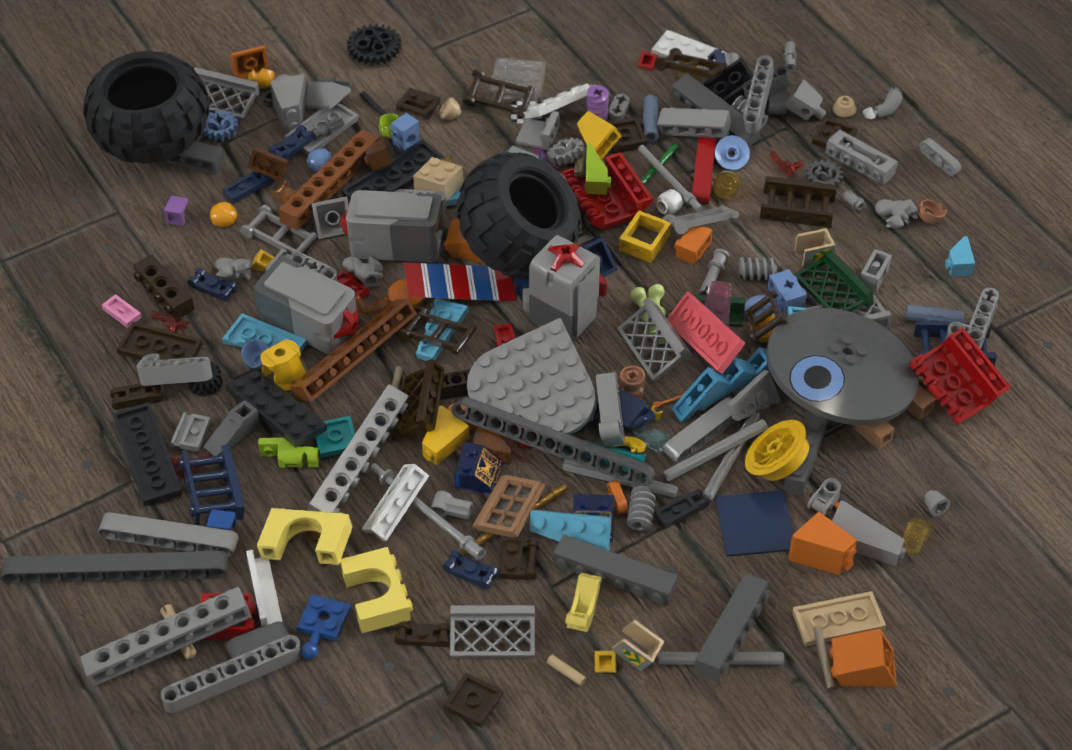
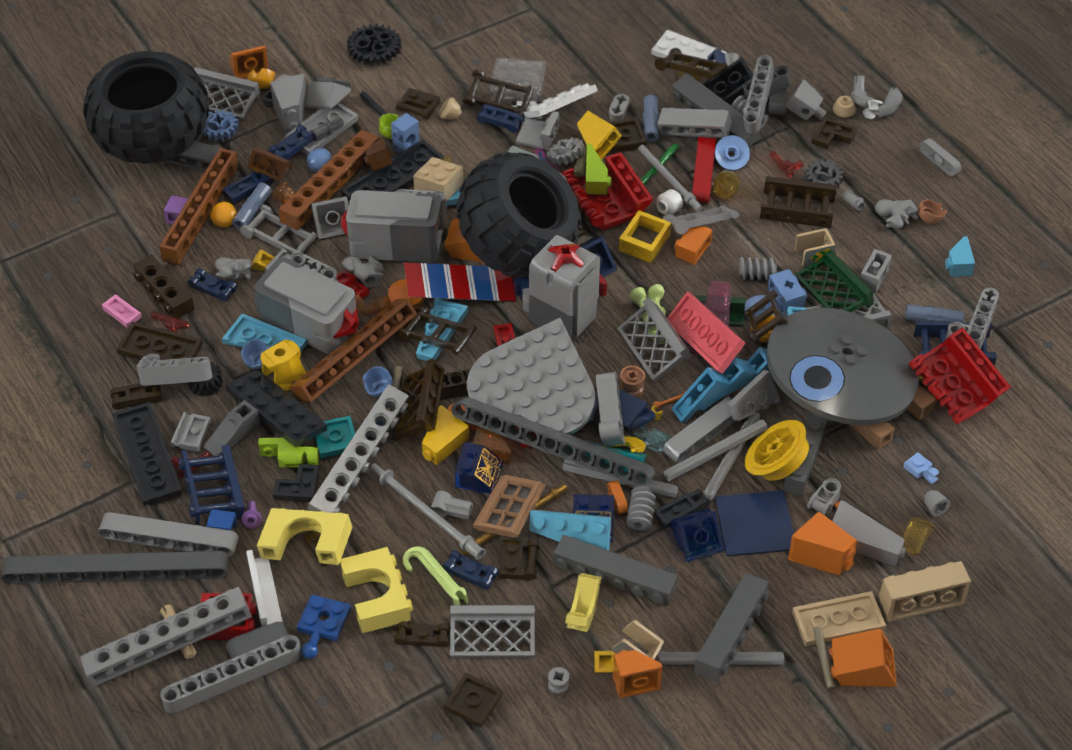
white fence [361,464,429,541] -> none
tan piece [547,654,587,686] -> none
medium lavender piece [587,85,609,121] -> none
red slope [638,51,659,71] -> none
light grey pin [698,249,730,296] -> none
light grey pin [784,41,797,72] -> none
light grey brick [826,129,898,185] -> none
none -> dark orange brick [159,148,238,265]
none -> sand blue axle [232,183,272,230]
none -> medium lavender plate [242,501,262,529]
none -> black plate [273,464,319,502]
none -> medium blue hair [363,366,393,397]
none -> yellowish green piece [403,547,468,606]
none -> dark blue plate [476,105,524,133]
none -> light grey wheel [548,667,569,694]
none -> orange slope [613,650,663,698]
none -> clear blue slope [671,508,725,562]
none -> light grey arm [851,76,883,111]
none -> tan brick [878,561,971,622]
none -> light blue plate [903,452,939,484]

